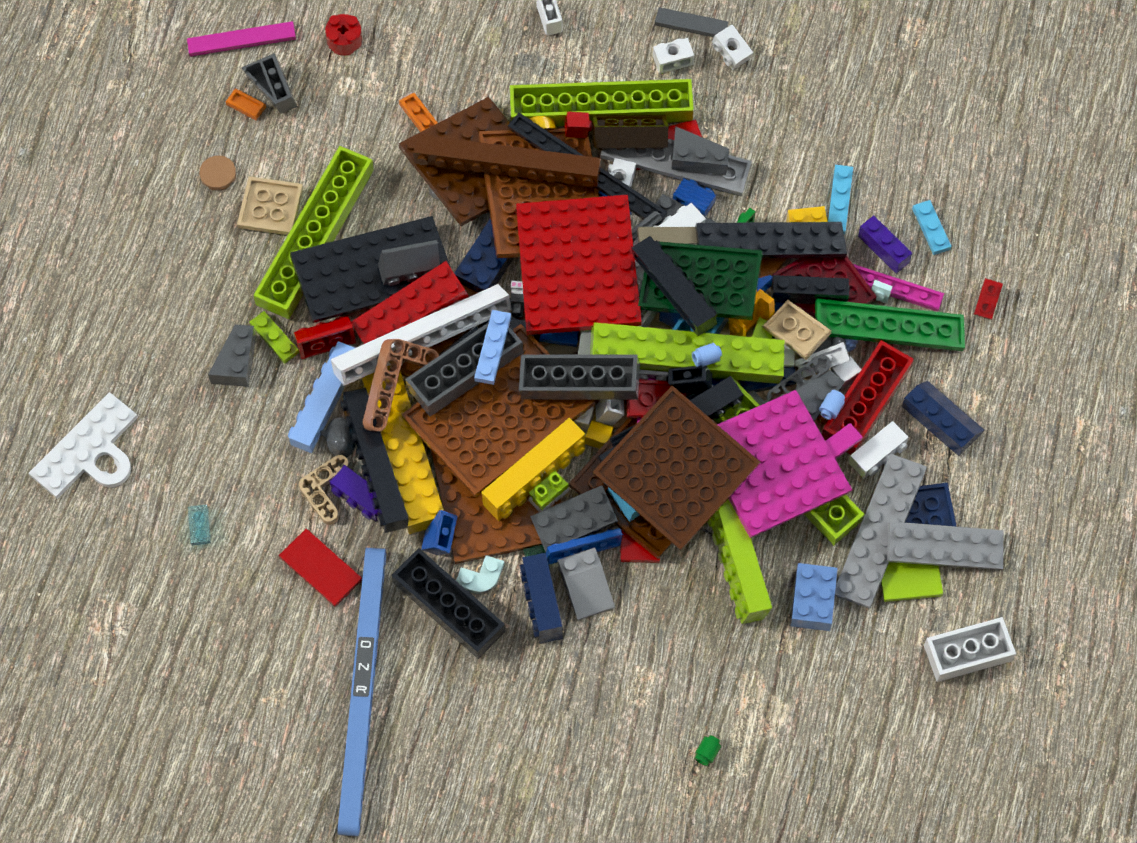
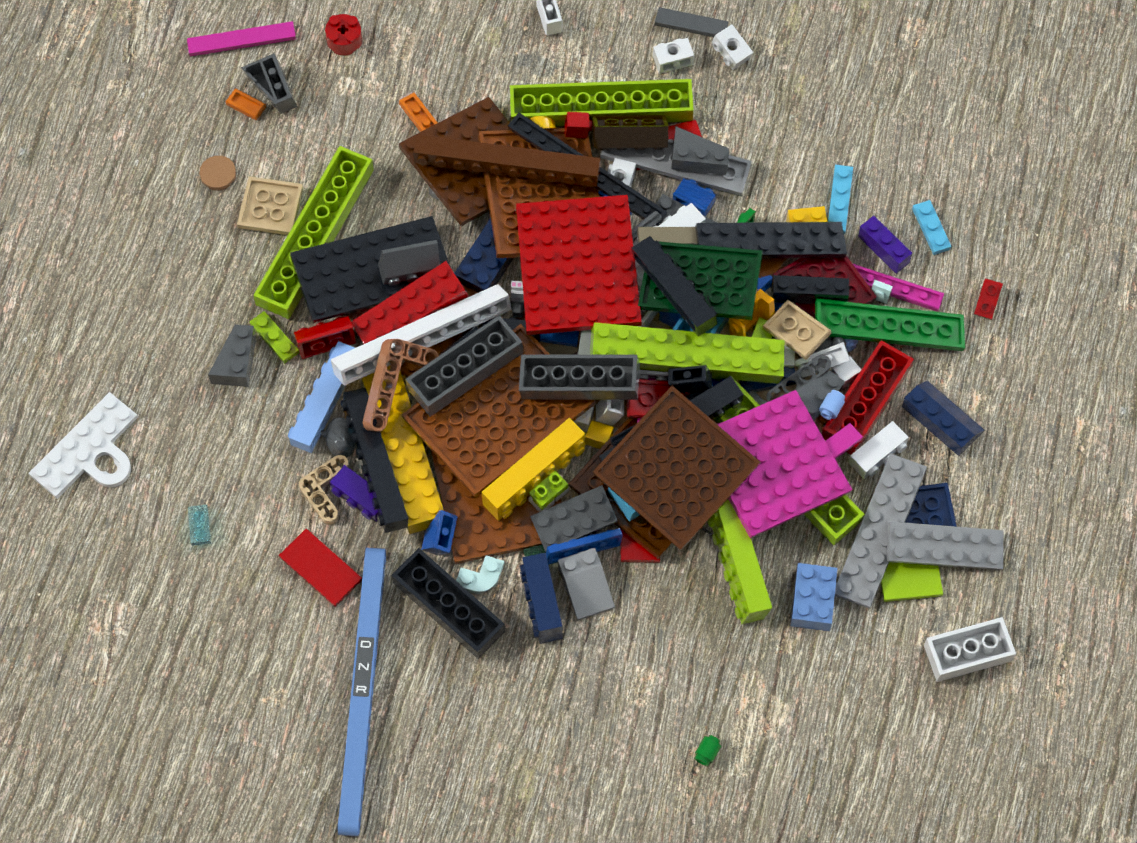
light blue plate [474,310,512,385] -> none
light blue brick [692,343,722,367] -> none

